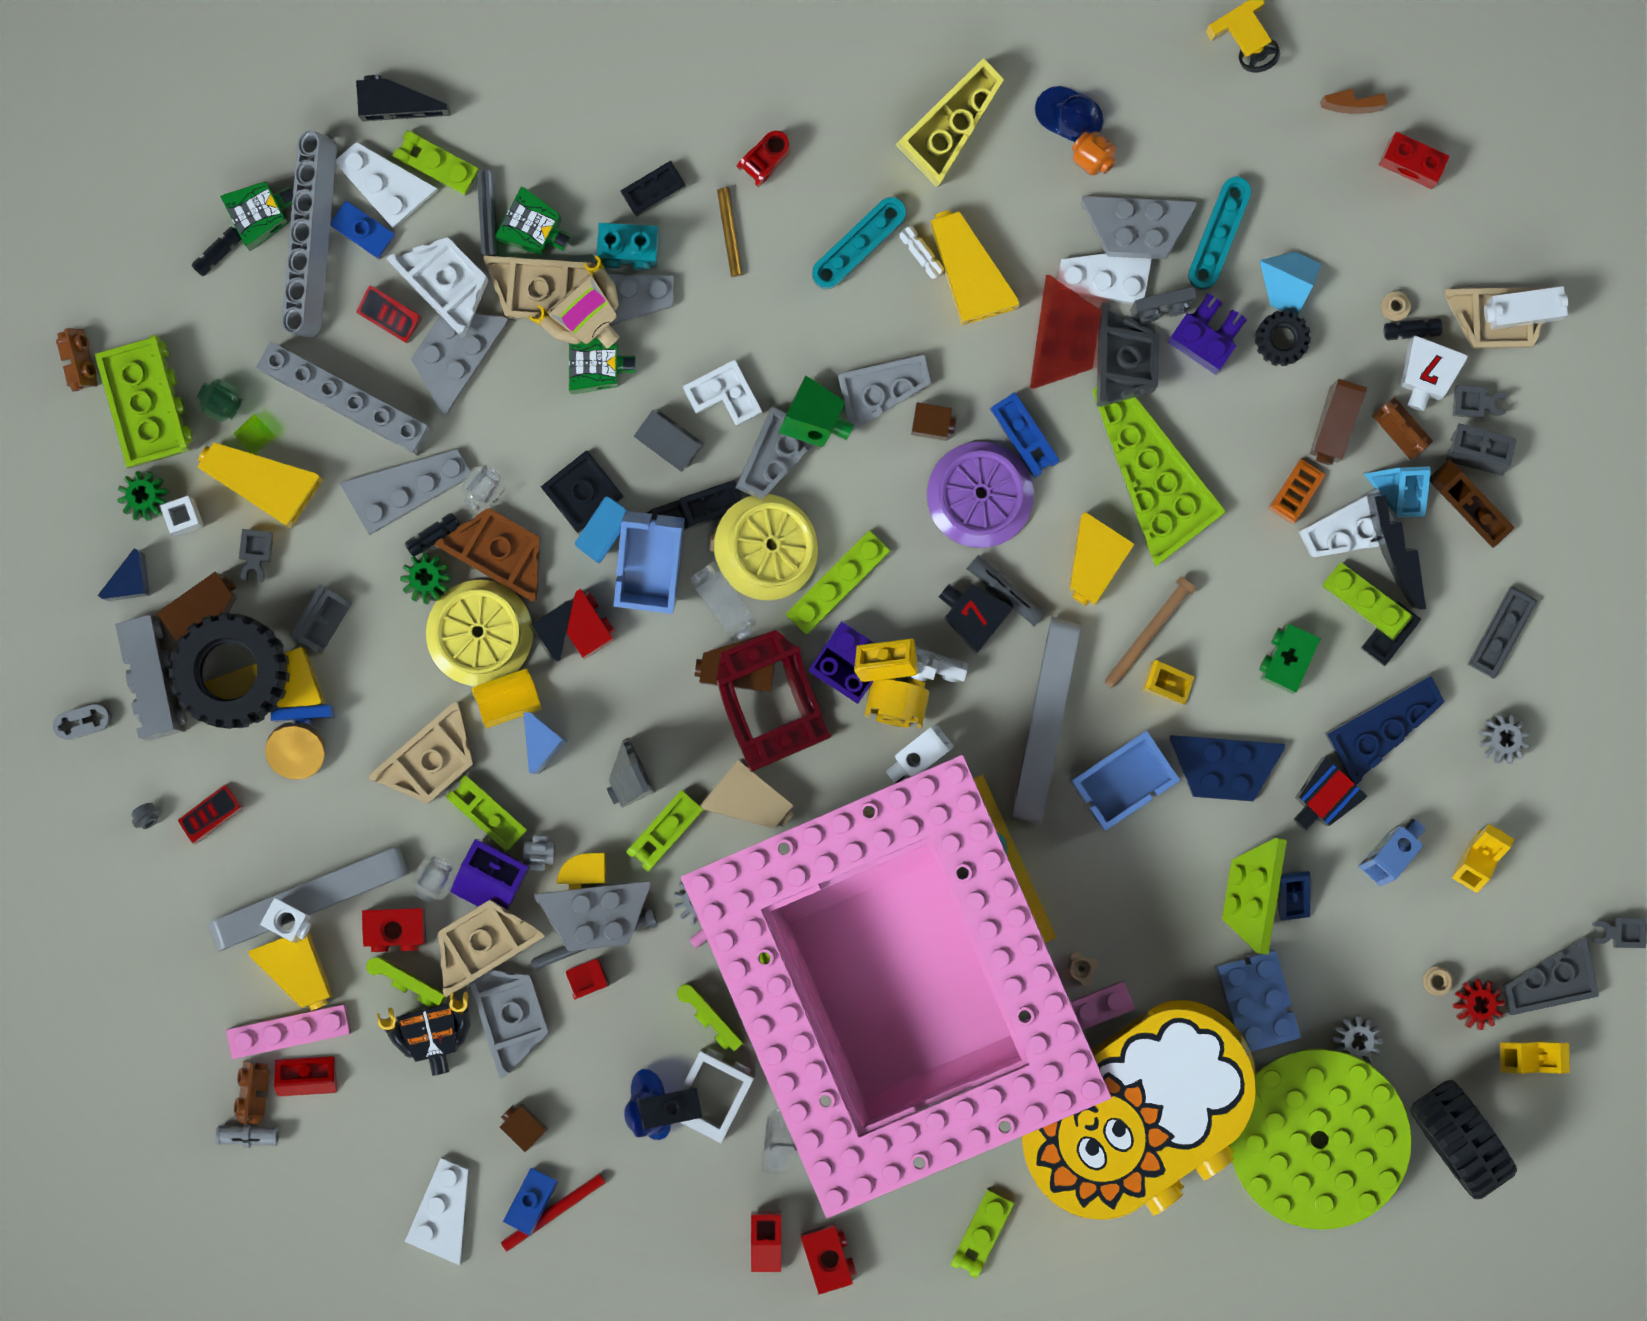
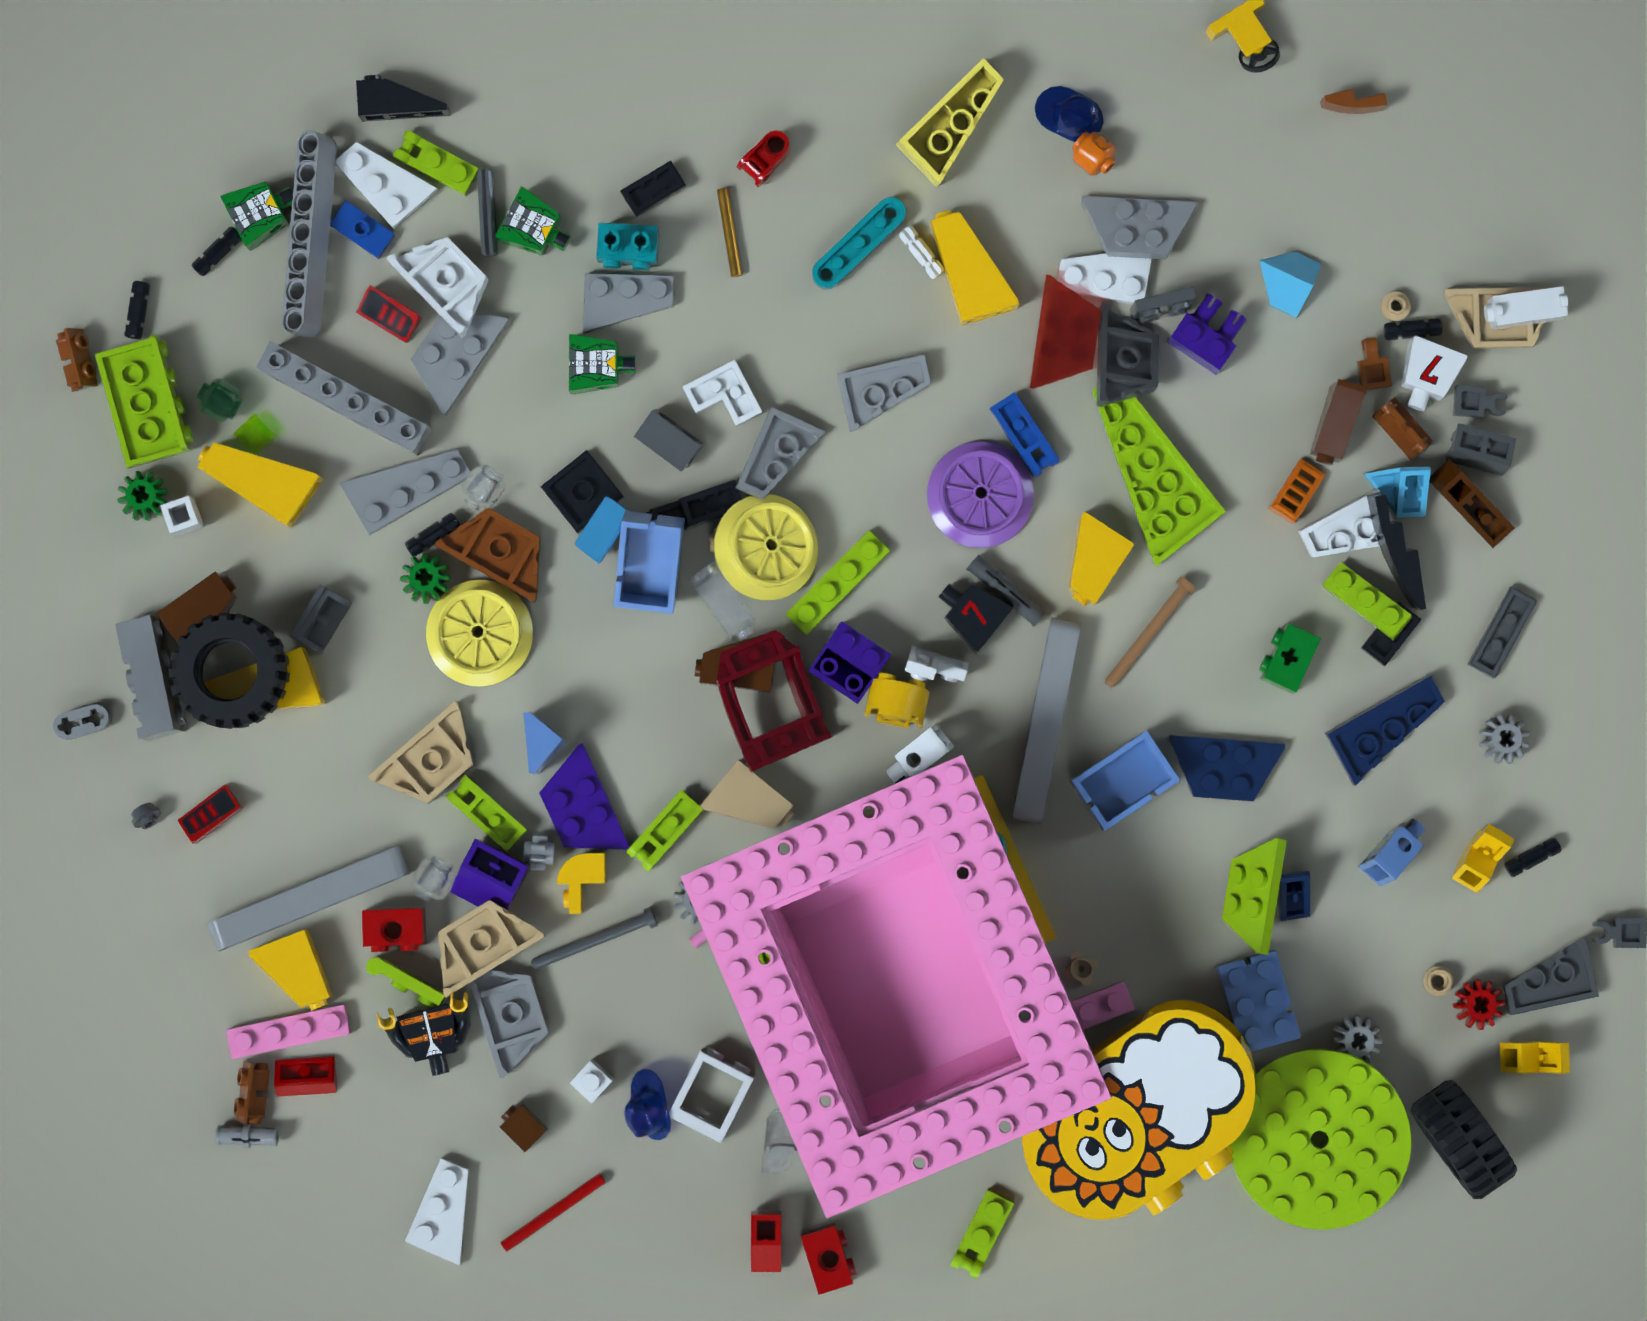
dark blue slope [97,548,150,601] -> none
dark grey plate [239,529,274,583] -> none
white brick [260,898,311,943] -> none
tile [265,722,325,780] -> none
blue plate [270,705,335,725] -> none
yellow panel [471,669,542,729] -> none
tan wing [483,256,597,320] -> none
blue plate [503,1168,559,1236] -> none
tan torso [529,255,620,349] -> none
black slope [529,602,572,662] -> none
light grey wing [534,881,650,951] -> none
red slope [566,588,615,660] -> none
red panel [566,958,609,1000] -> none
dark grey wedge [606,738,655,808] -> none
black plate [637,1088,702,1130] -> none
lime plate [677,984,743,1051] -> none
green torso [778,375,855,447] -> none
yellow slope [854,638,918,682] -> none
reddish brown brick [911,402,956,441] -> none
yellow slope [1141,660,1195,705] -> none
teal plate [1188,177,1251,290] -> none
black tyre [1255,310,1311,367] -> none
torso [1294,757,1368,831] -> none
red brick [1378,131,1450,189] -> none
none -> black axle [124,281,150,340]
none -> dark purple wing [539,743,630,850]
none -> white brick [570,1059,614,1103]
none -> dark orange plate [1357,337,1392,390]
none -> black axle [1504,838,1562,877]

